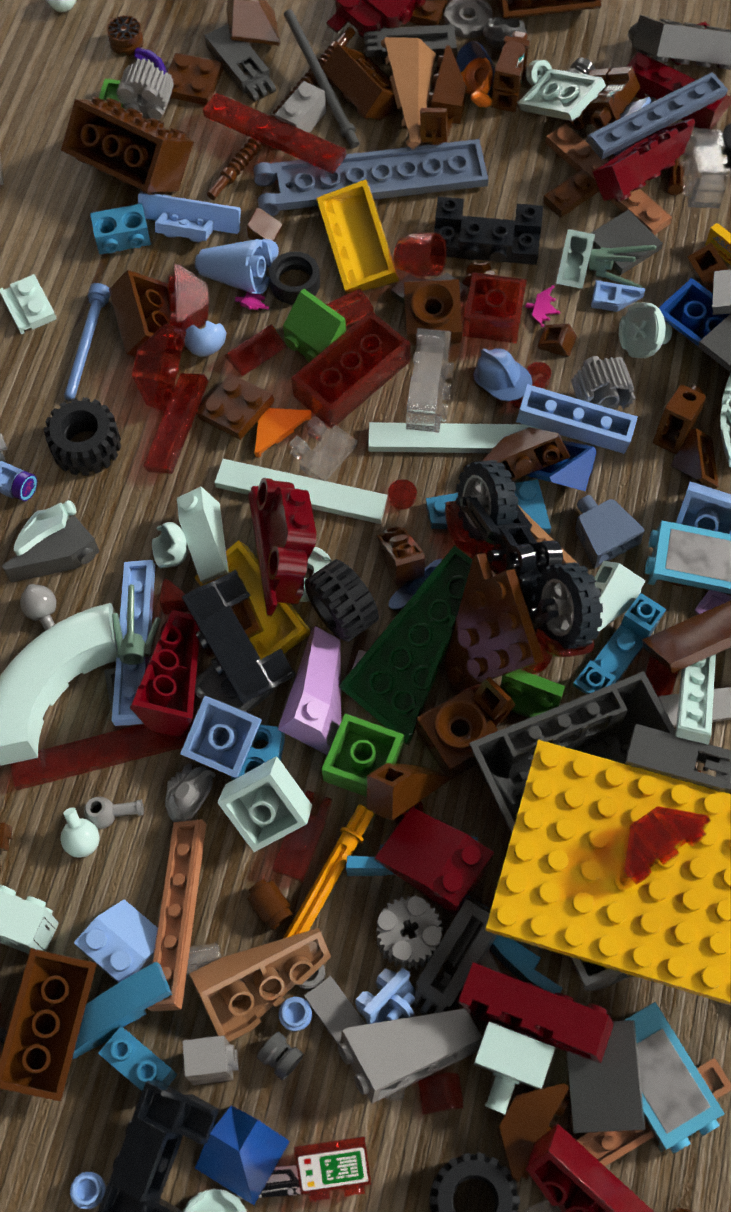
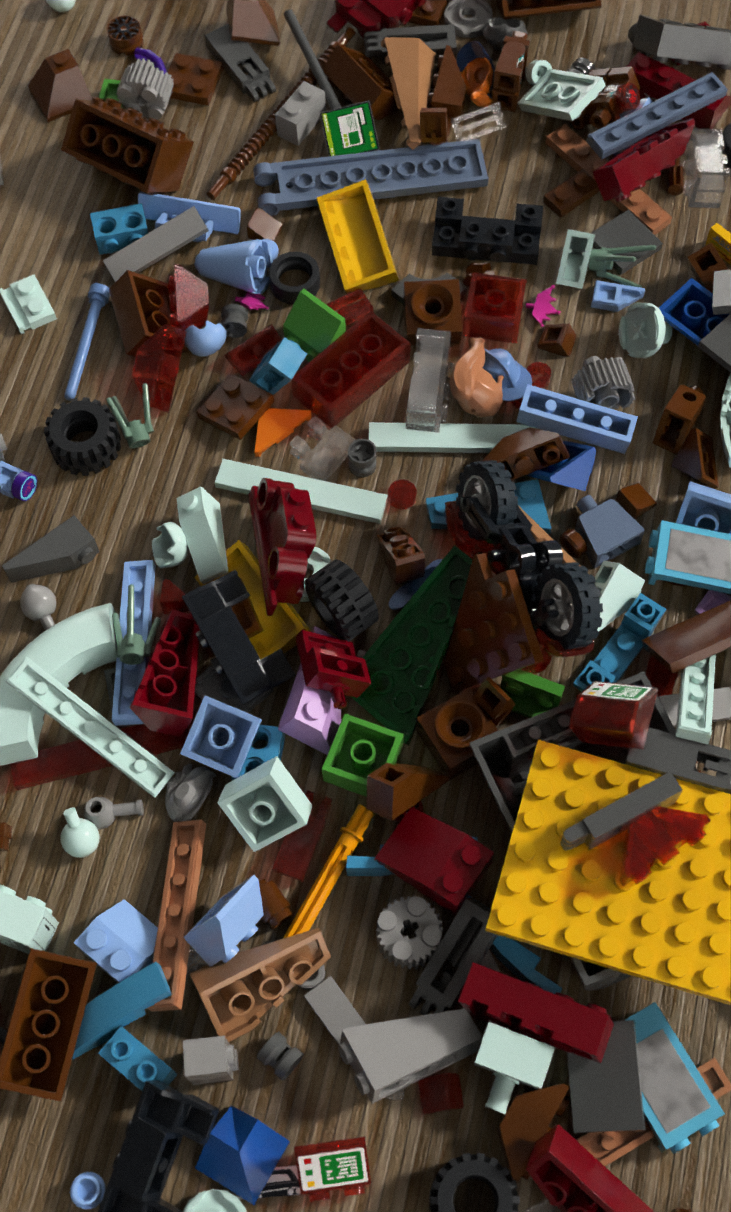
light aqua arm [14,500,77,556] -> none
clear red plate [143,373,209,474] -> none
clear red plate [202,92,347,174] -> none
light blue plate [279,997,312,1032] -> none
light blue hips [355,967,415,1024] -> none
clear red helmet [394,233,446,276] -> none
none -> light aqua tile [6,657,175,798]
none -> reddish brown slope [28,49,92,122]
none -> light grey tile [103,206,209,282]
none -> sand green plant [106,383,154,449]
none -> light blue slope [183,875,264,967]
none -> dark grey wheel [220,304,248,338]
none -> dark azure brick [249,337,307,395]
none -> dark red plate [295,630,371,709]
none -> tile [320,101,380,156]
none -> dark grey wheel [348,439,377,477]
none -> nougat piece [449,337,504,417]
none -> clear tile [451,102,507,142]
none -> reddish brown tile [560,528,587,558]
none -> dark grey hinge [560,771,683,851]
none -> clear red slope [569,681,658,749]
none -> clear red tile [616,83,640,111]
none -> reddish brown slope [616,483,657,519]

